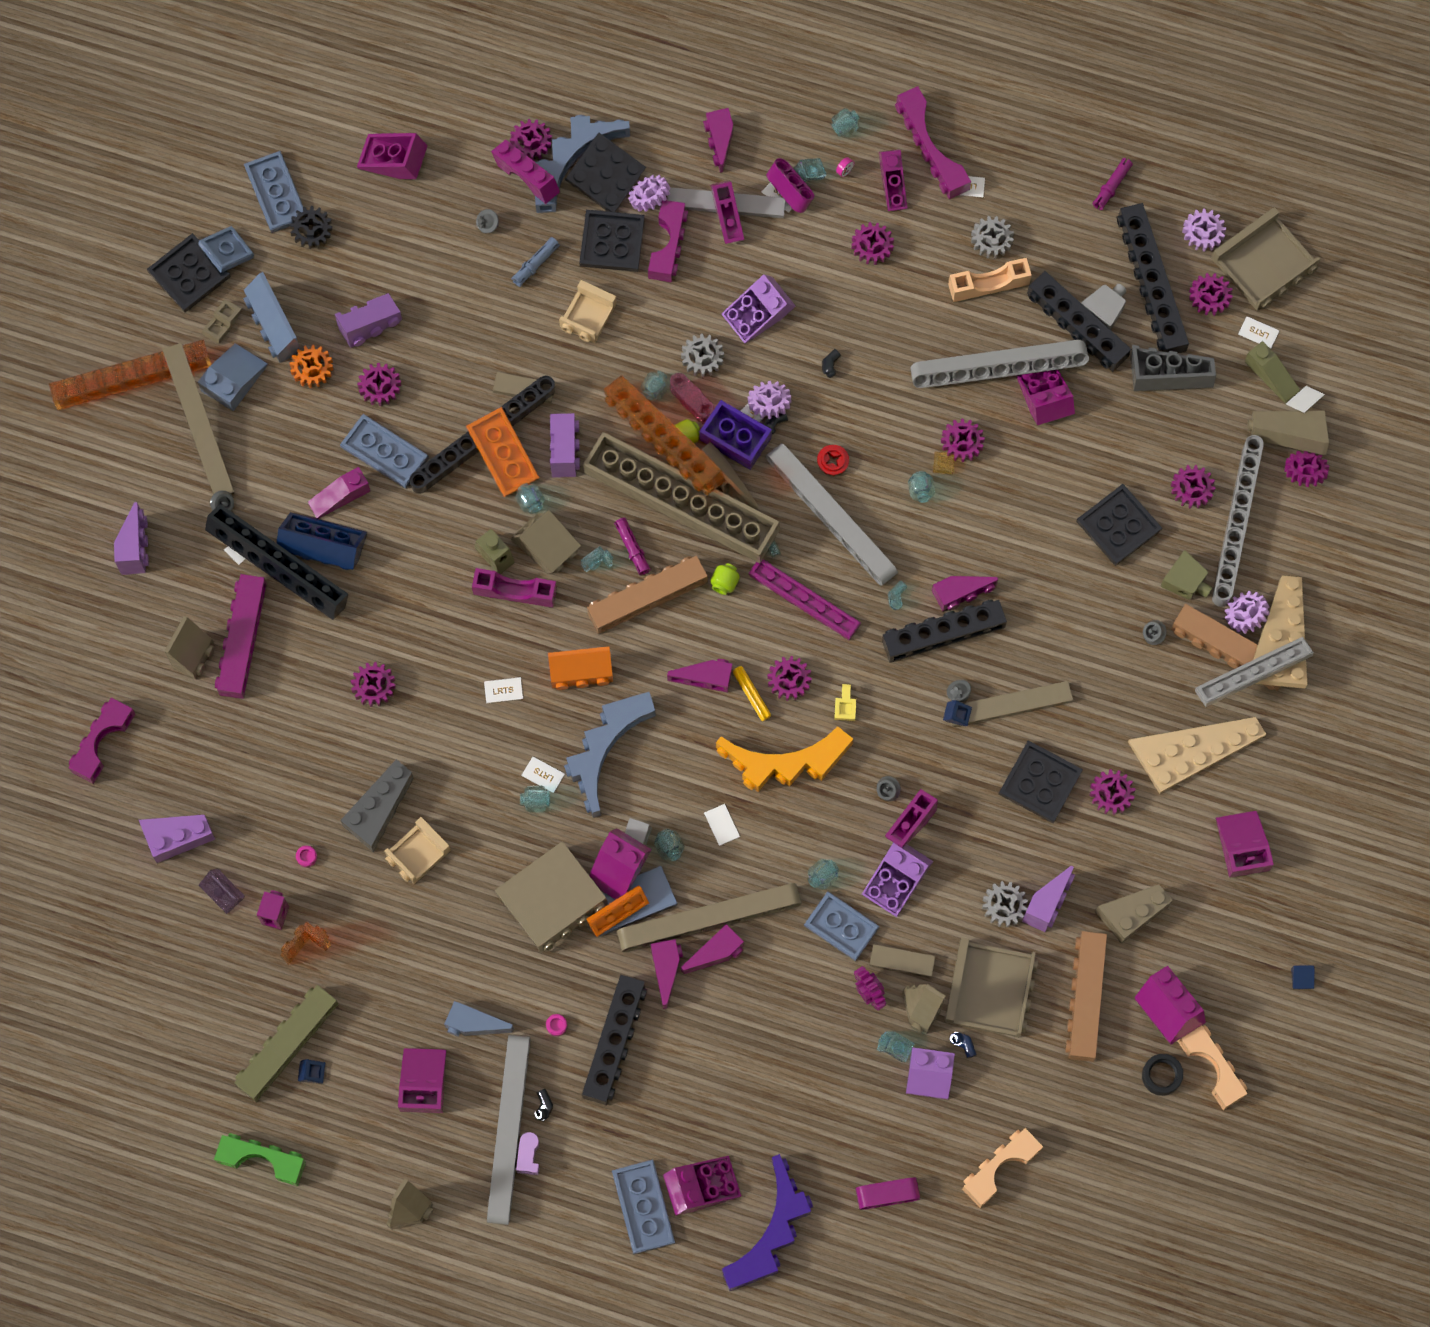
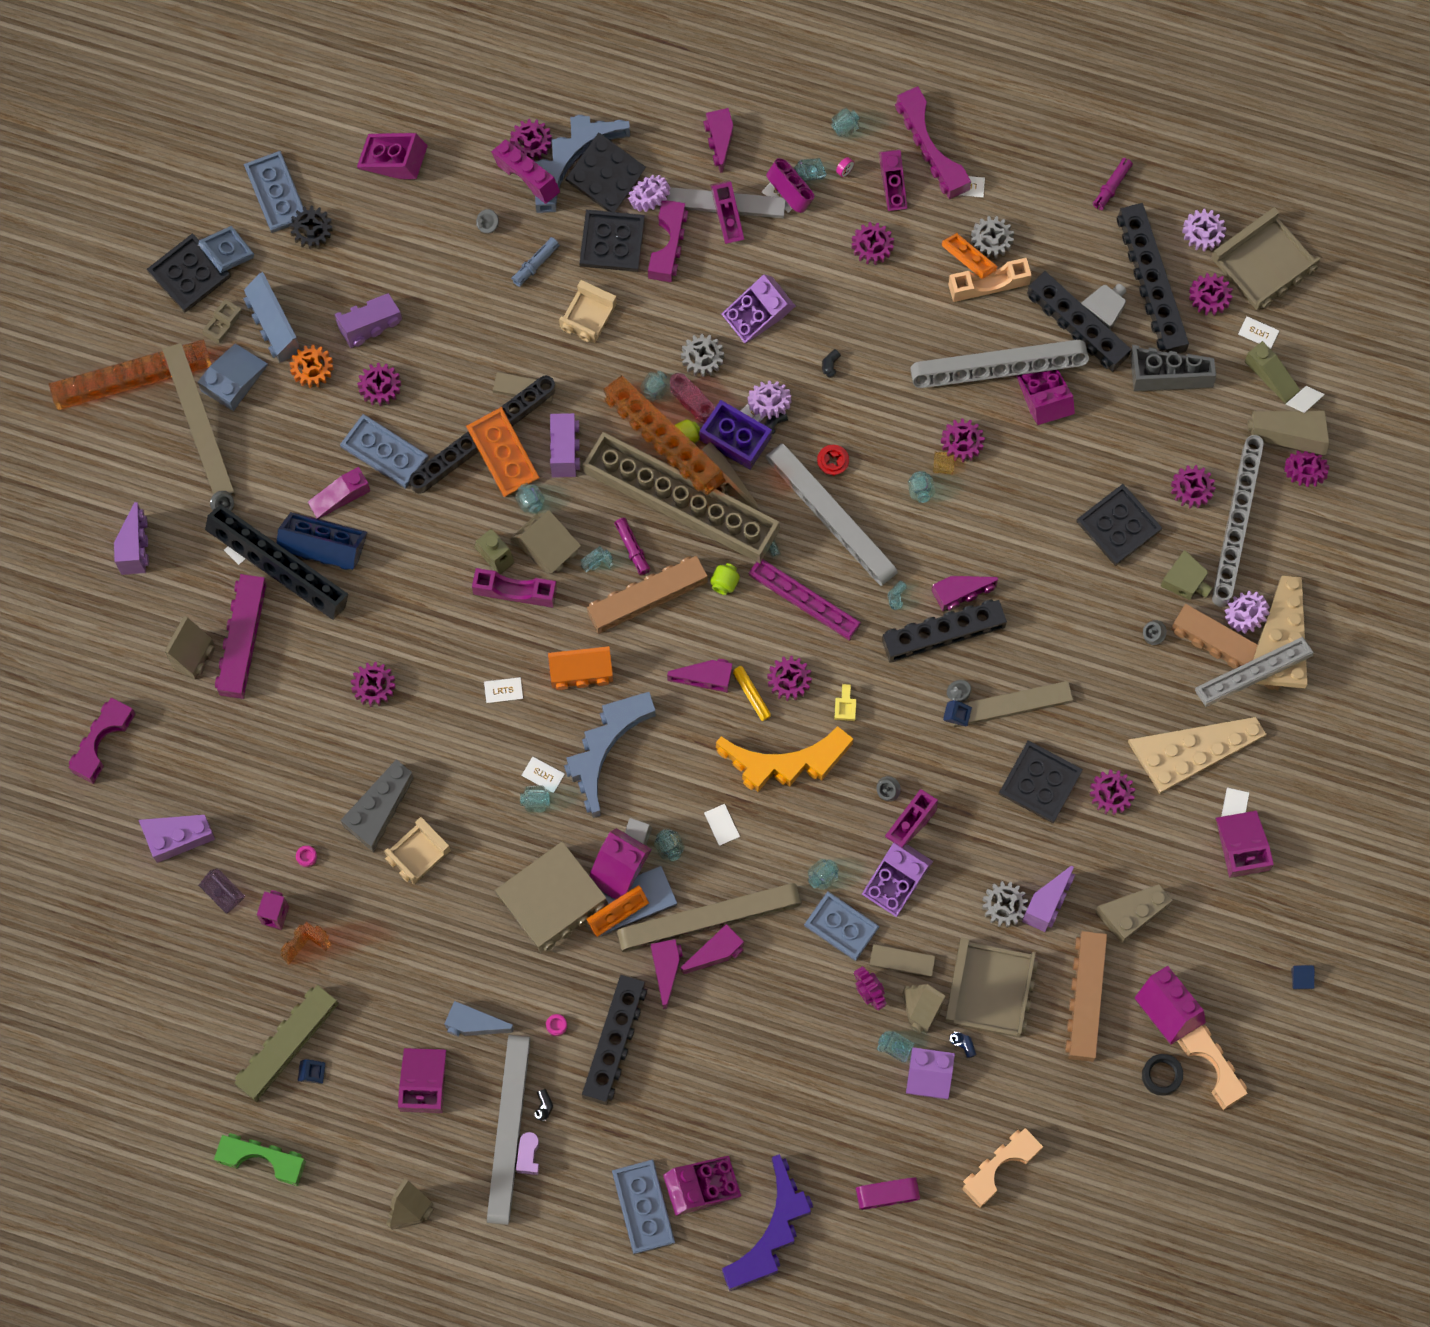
none -> orange tile [942,233,997,279]
none -> white sticker [1221,788,1249,817]

